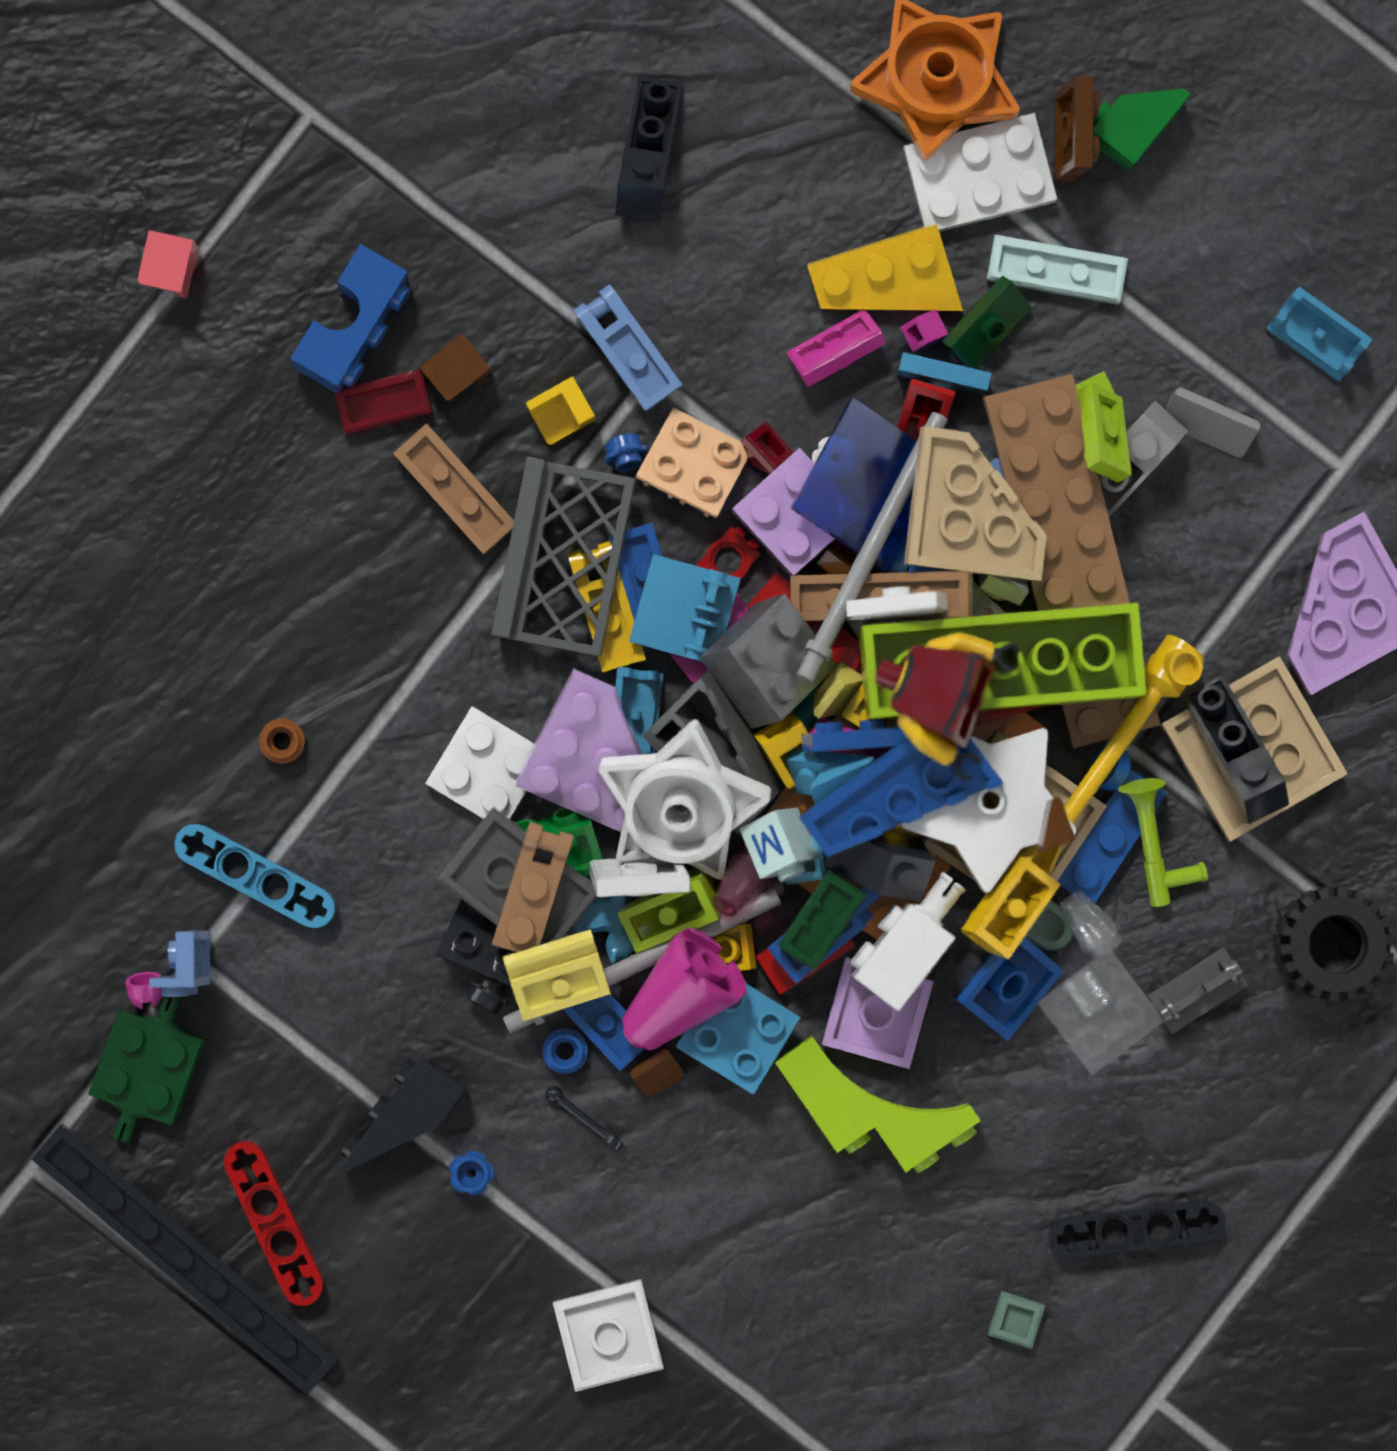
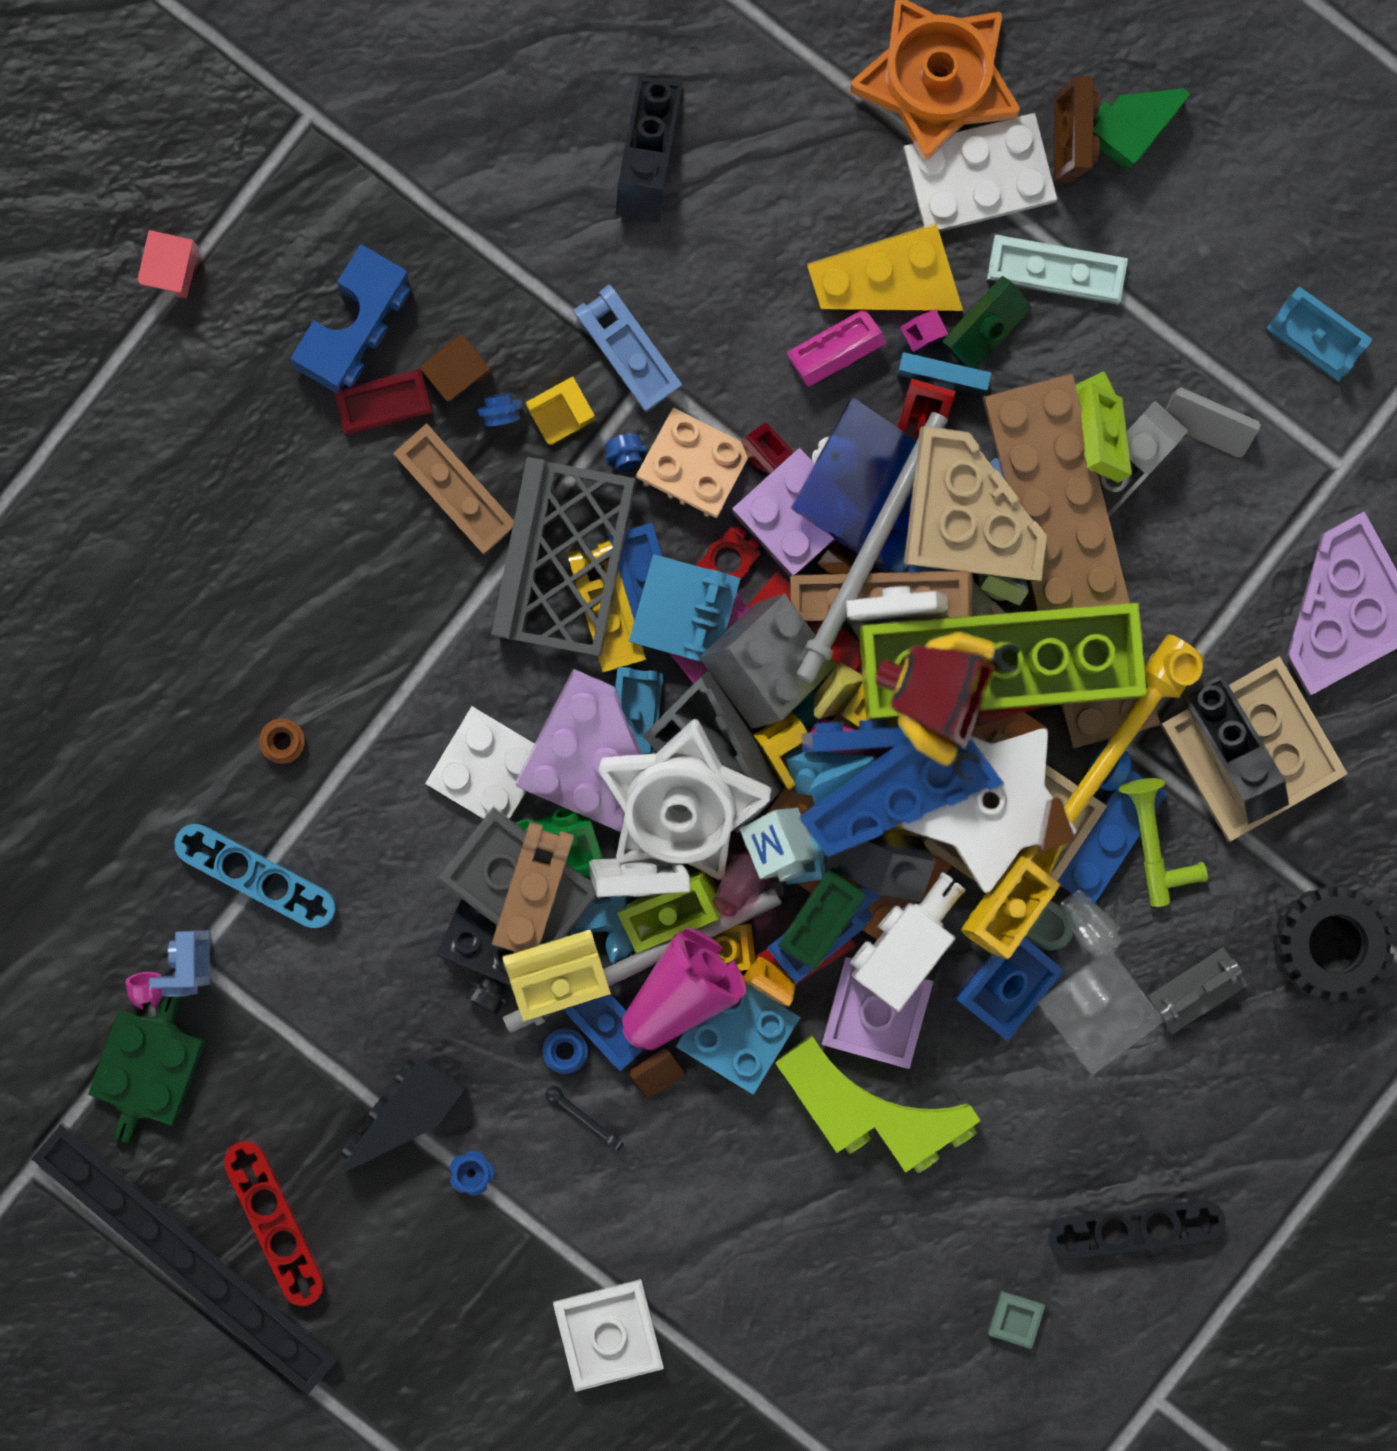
none -> blue plate [477,393,523,426]
none -> light orange slope [743,957,796,1006]

